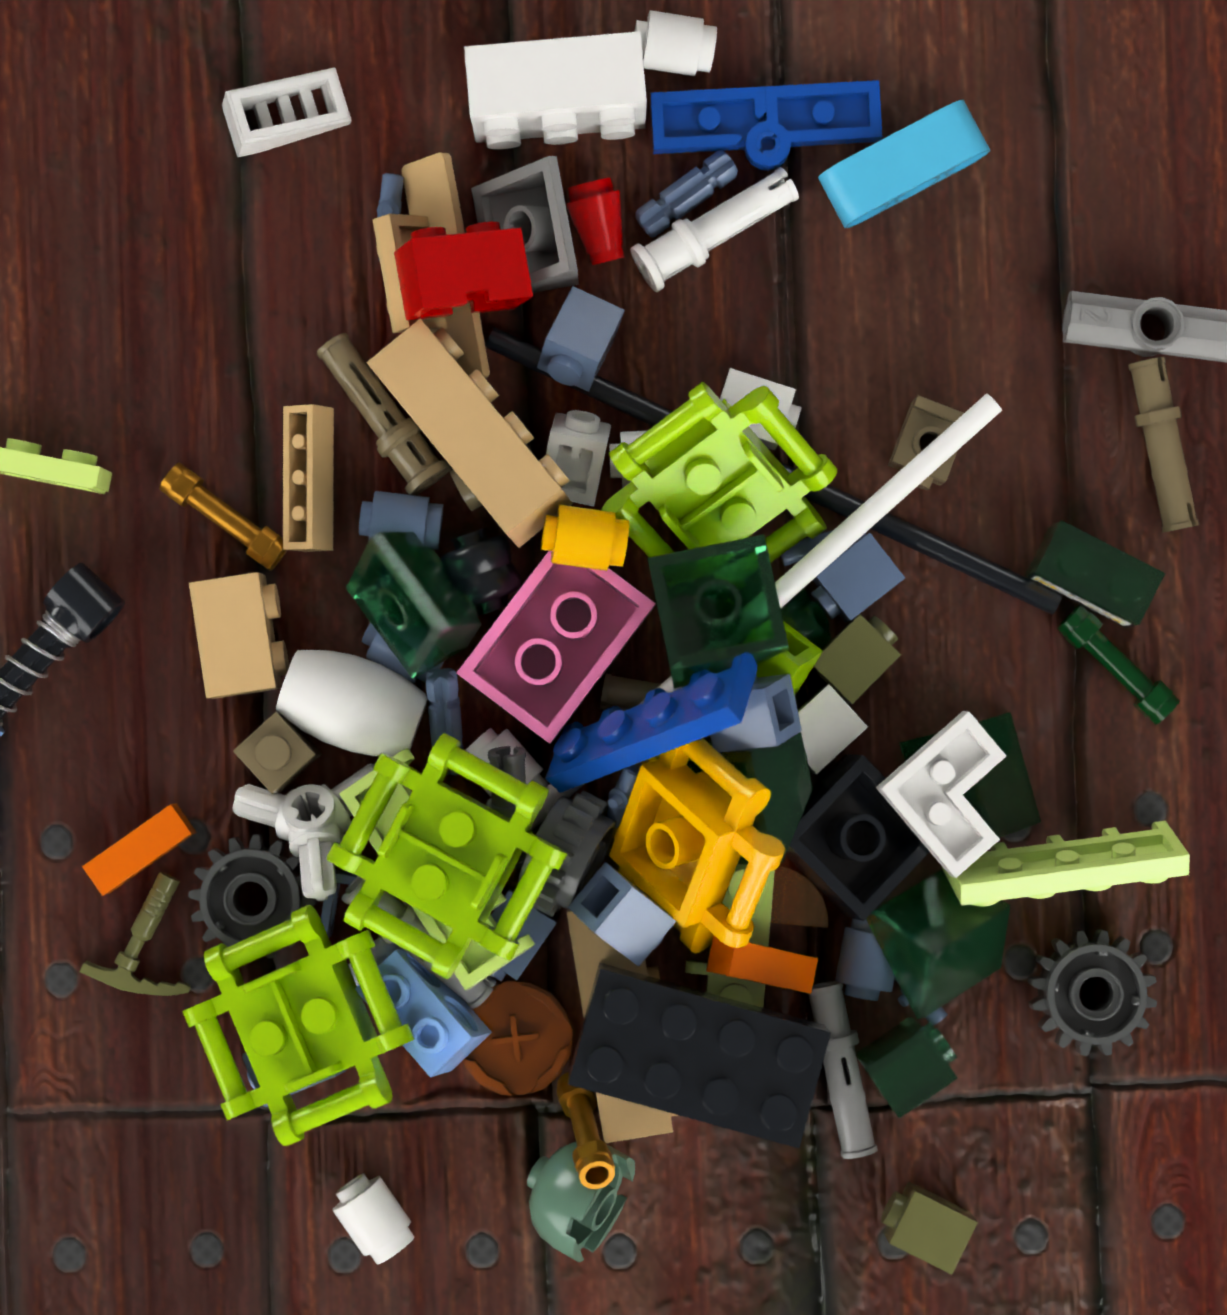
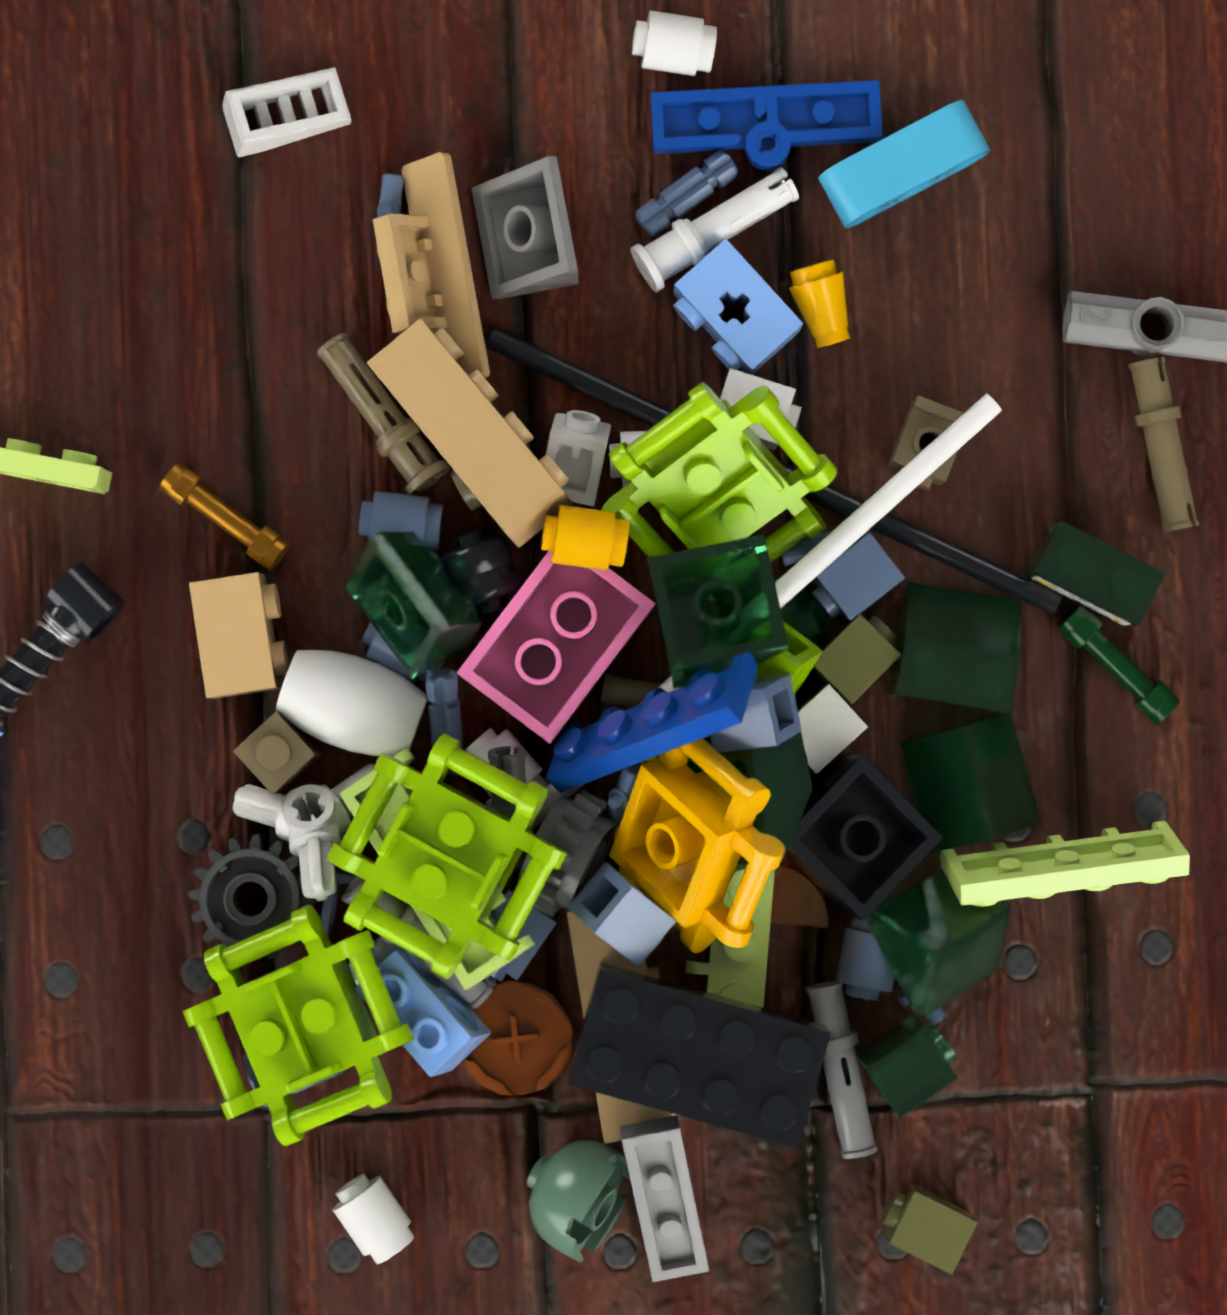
olive piece [79,871,191,996] -> none
orange piece [82,803,197,896] -> none
tan piece [283,404,334,552] -> none
red brick [394,221,533,321] -> none
white brick [464,31,647,150] -> none
sand blue brick [537,286,625,392] -> none
pearl gold bar [556,1072,615,1189] -> none
red cone [565,177,625,265] -> none
orange piece [706,935,818,994] -> none
white plate [876,711,1006,878] -> none
dark grey gear [1028,928,1157,1056] -> none
none -> light grey plate [620,1115,709,1282]
none -> light blue brick [673,238,804,375]
none -> yellow cone [788,259,850,348]
none -> clear green slope [889,582,1021,714]

